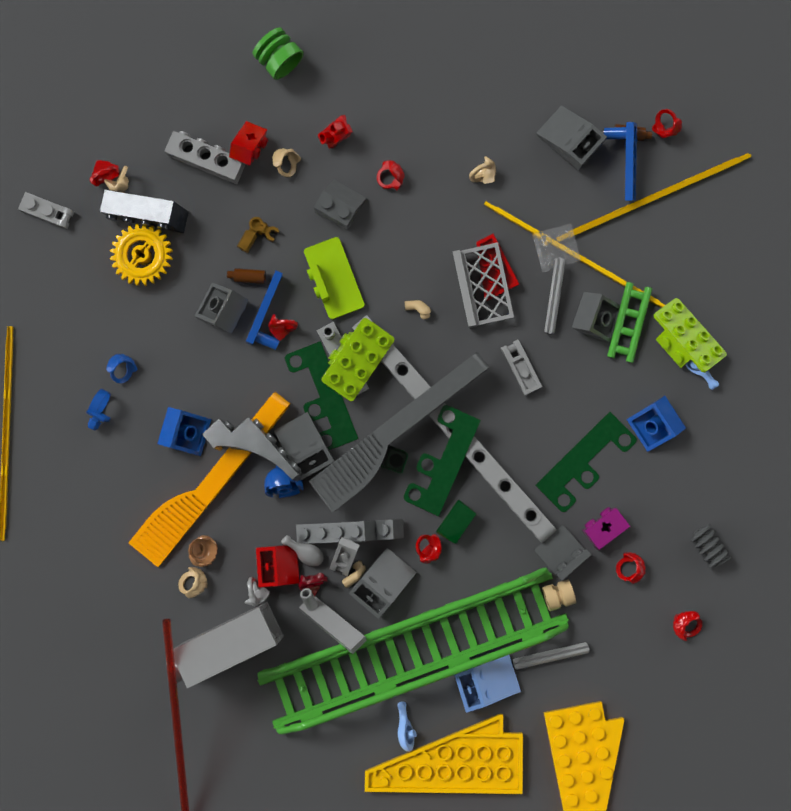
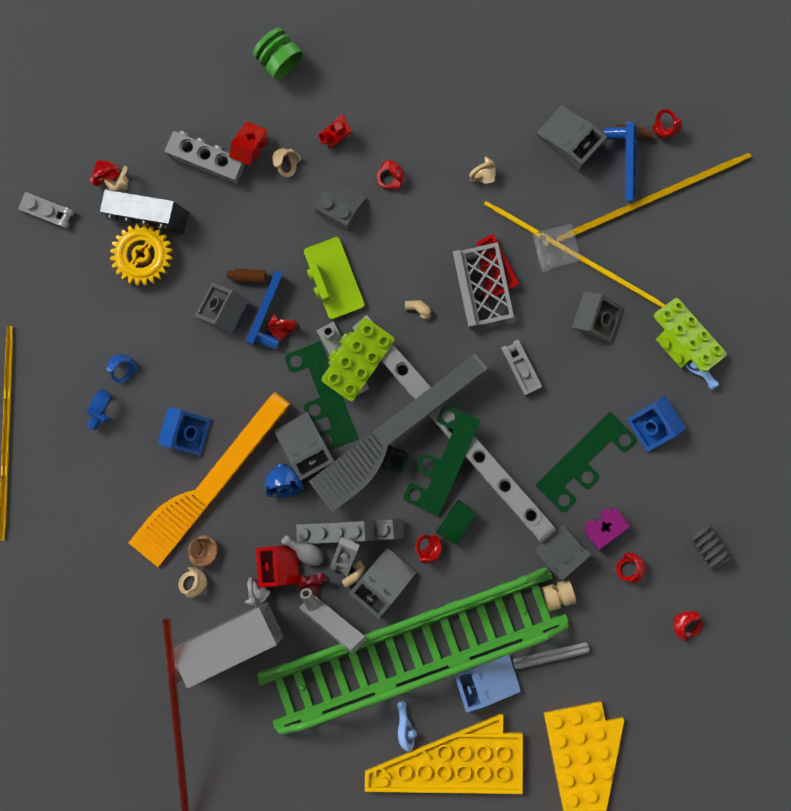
arch [202,417,303,482] -> none
pearl gold bar [237,217,279,253] -> none
light grey axle [544,258,565,334] -> none
bright green bar [607,282,653,363] -> none

